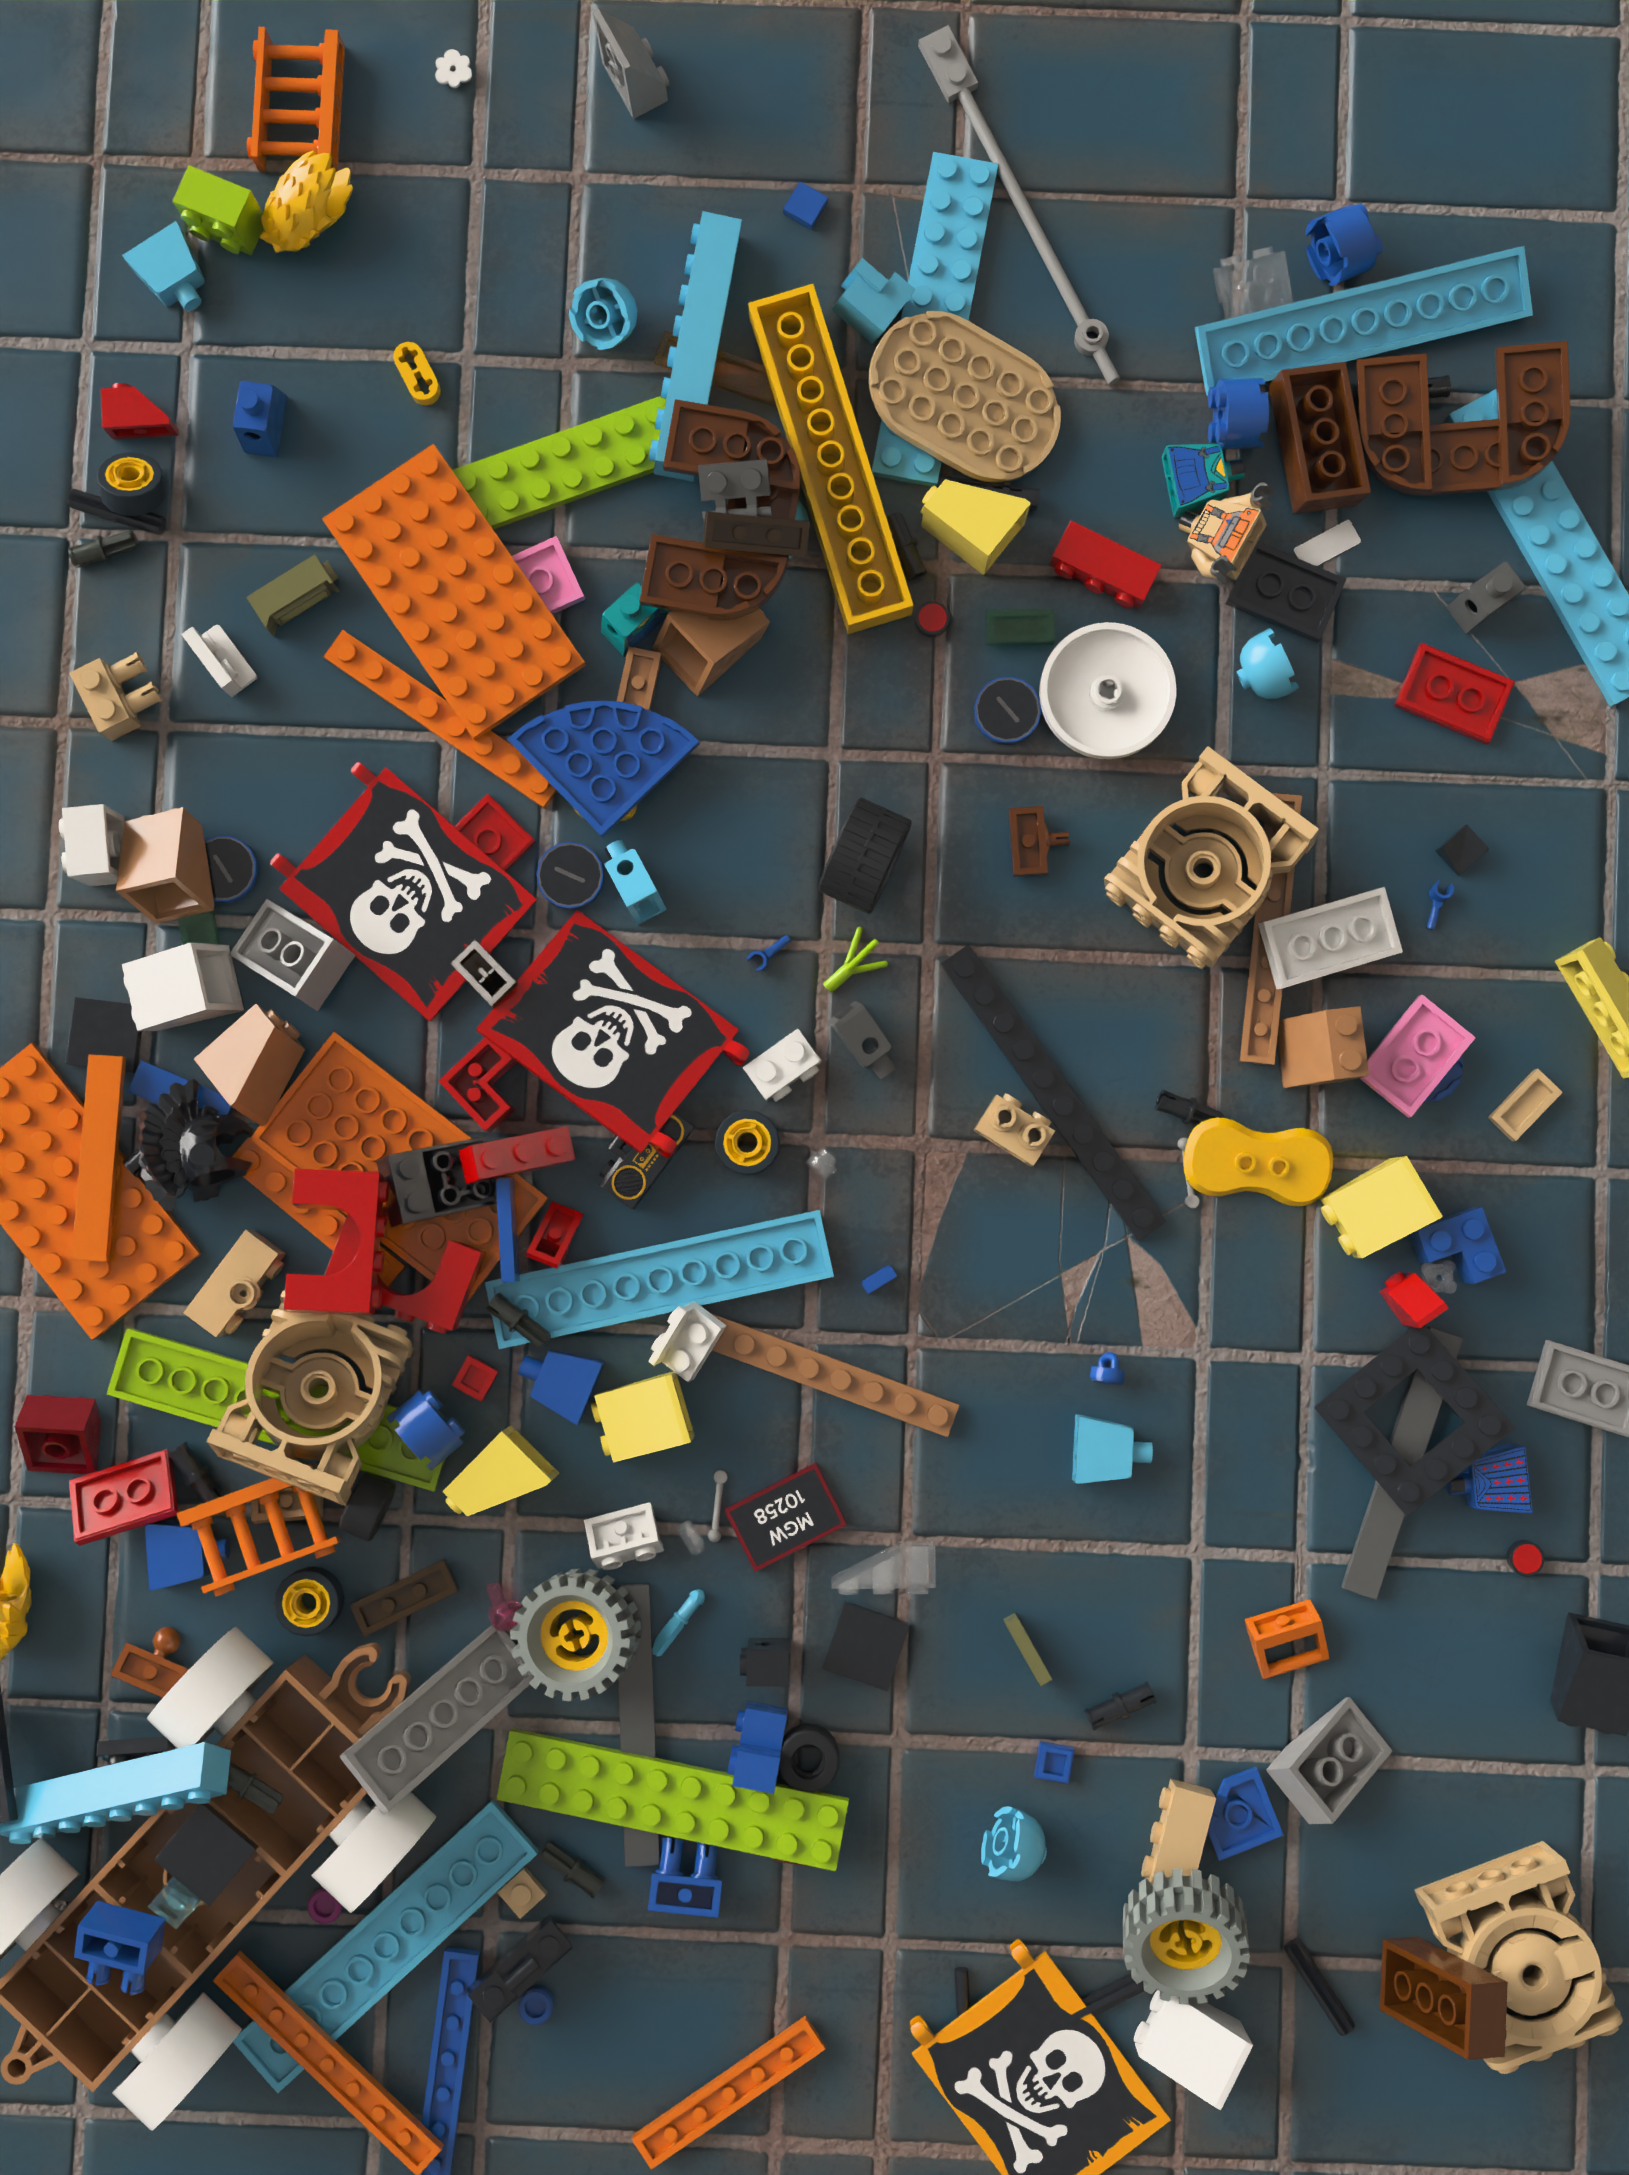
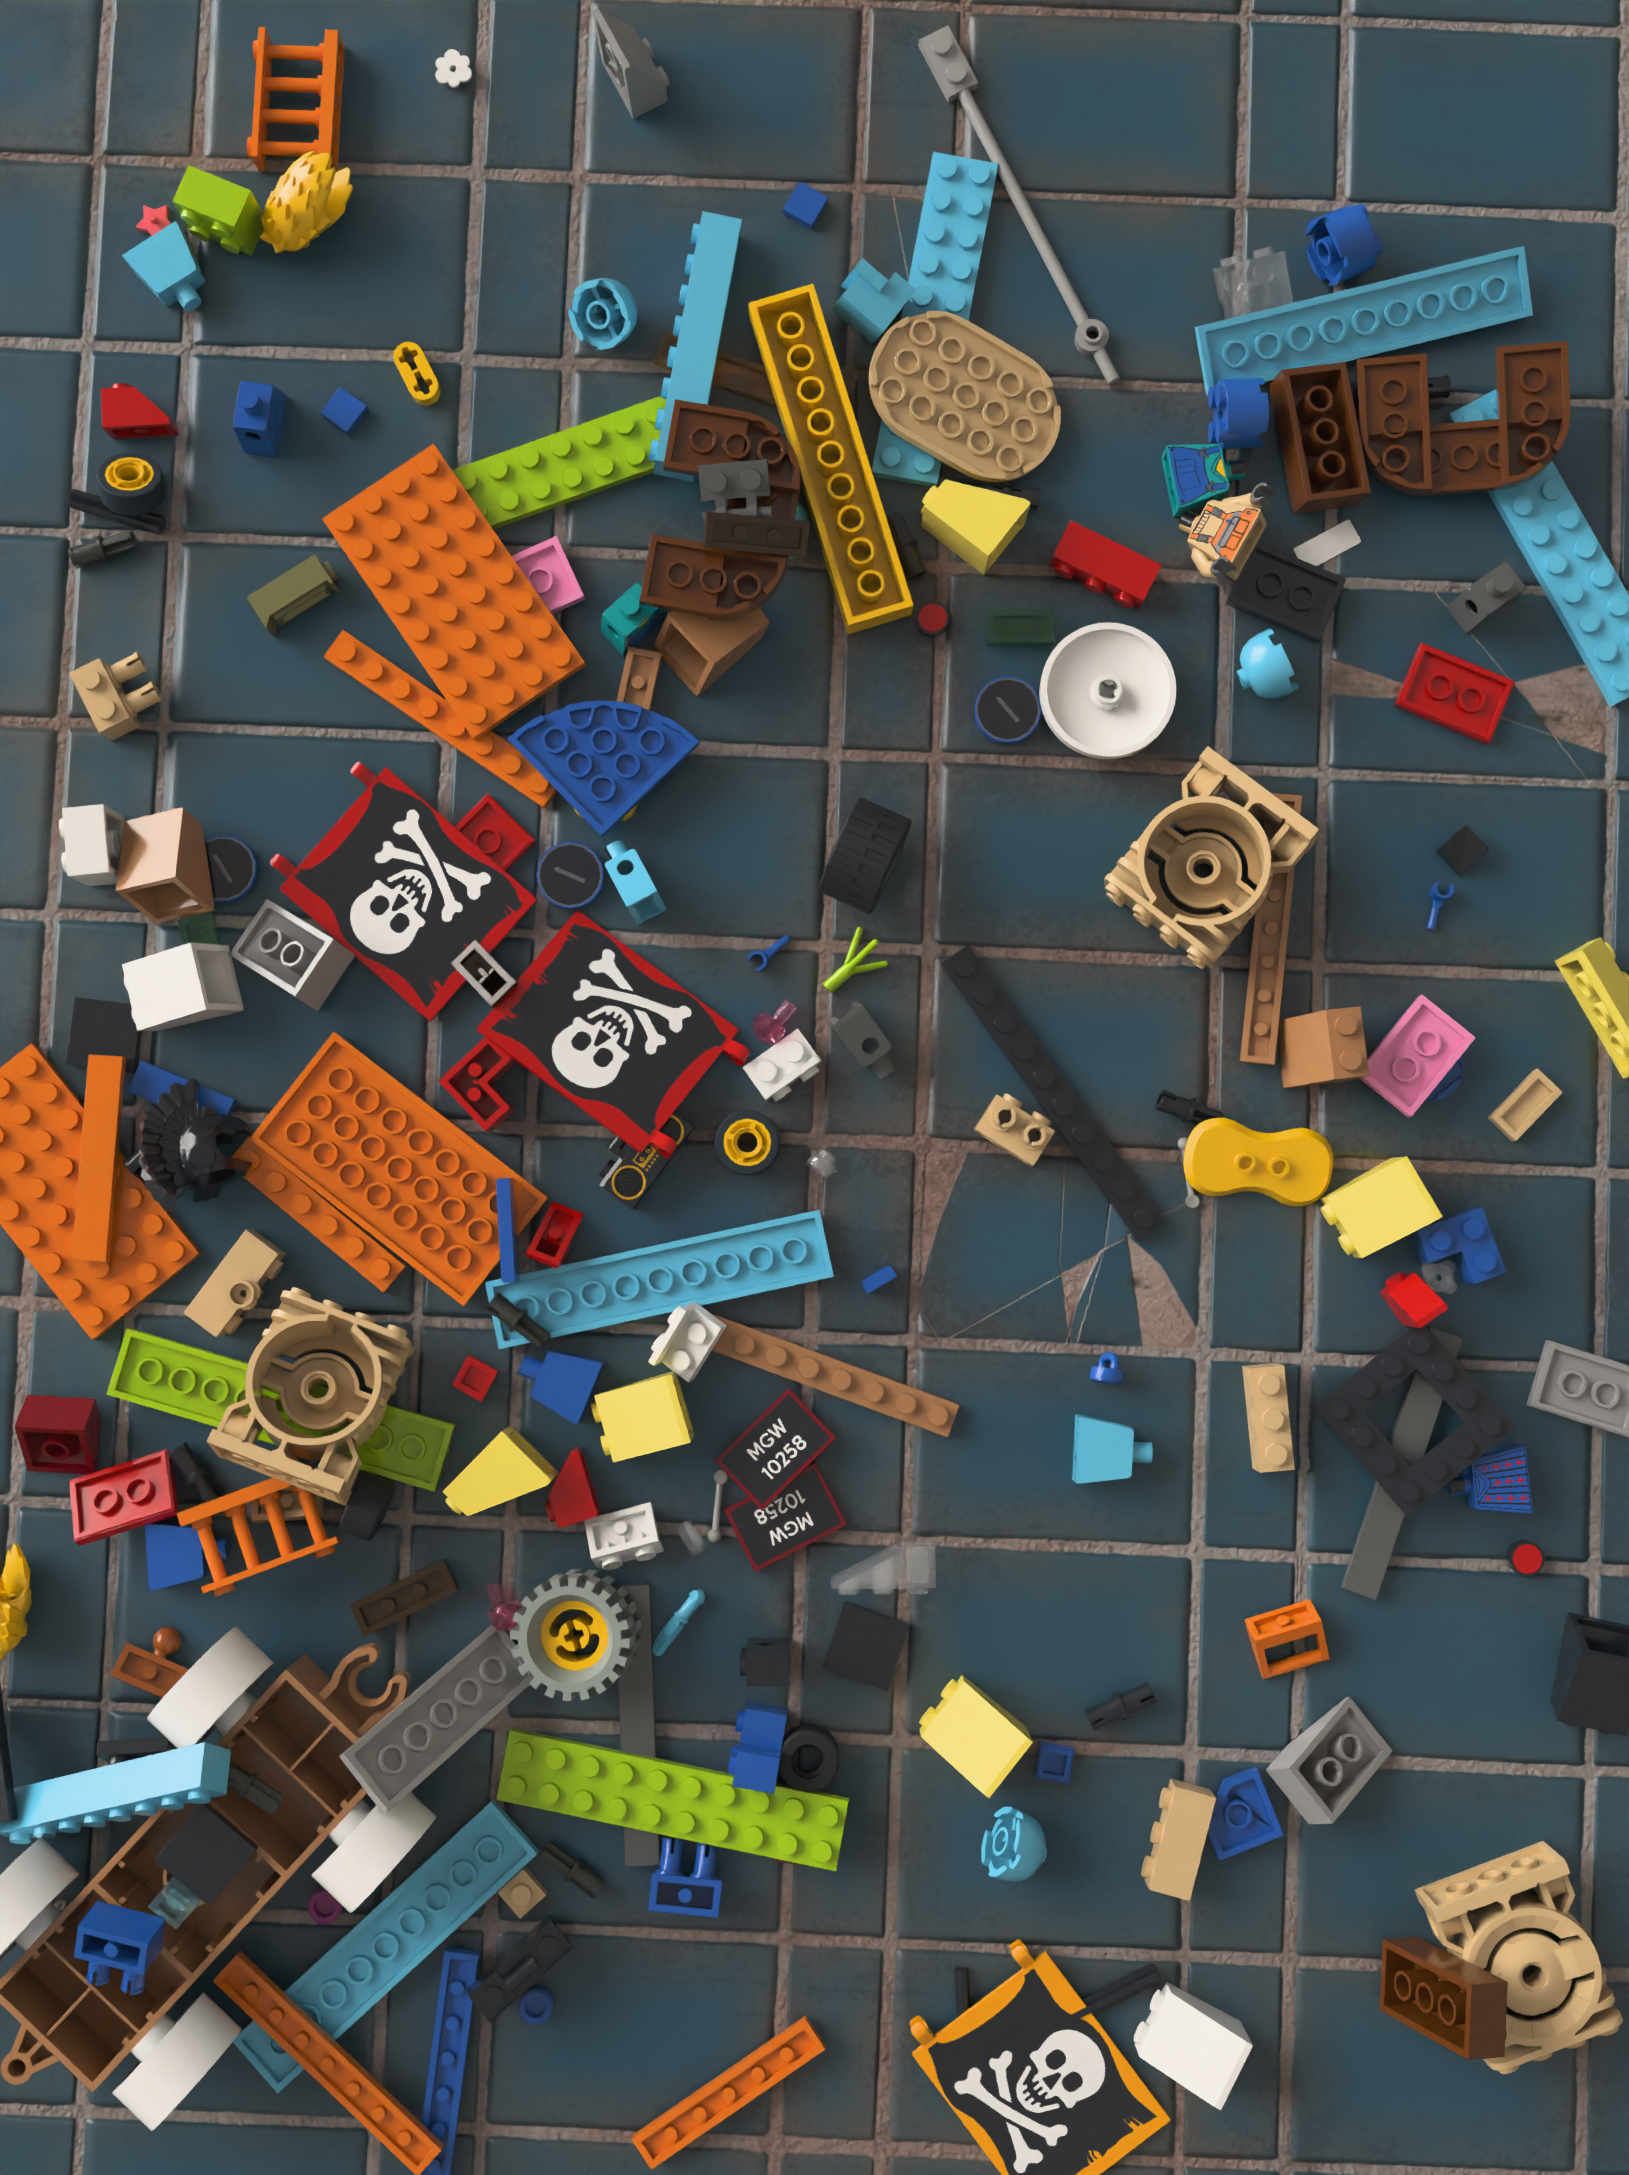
white bracket [181,625,257,697] -> none
medium nougat slope [194,1004,305,1127] -> none
wheel [274,1566,344,1636] -> none
red arch [284,1169,389,1316] -> none
red arch [325,1213,486,1334] -> none
black slope [376,1136,497,1228] -> none
blue brick [387,1390,465,1471] -> none
red brick [459,1126,575,1184] -> none
olive tile [1003,1613,1053,1687] -> none
reddish brown plate [1008,806,1070,877] -> none
light grey wheel [1123,1868,1250,2005] -> none
white plate [1258,887,1403,990] -> none
black axle [1284,1938,1355,2036] -> none
none -> coral piece [136,205,171,236]
none -> blue tile [320,387,369,436]
none -> red slope [545,1446,601,1529]
none -> black tile [715,1389,837,1511]
none -> clear pink plate [753,999,797,1045]
none -> light yellow slope [919,1675,1033,1798]
none -> tan brick [1242,1363,1295,1473]

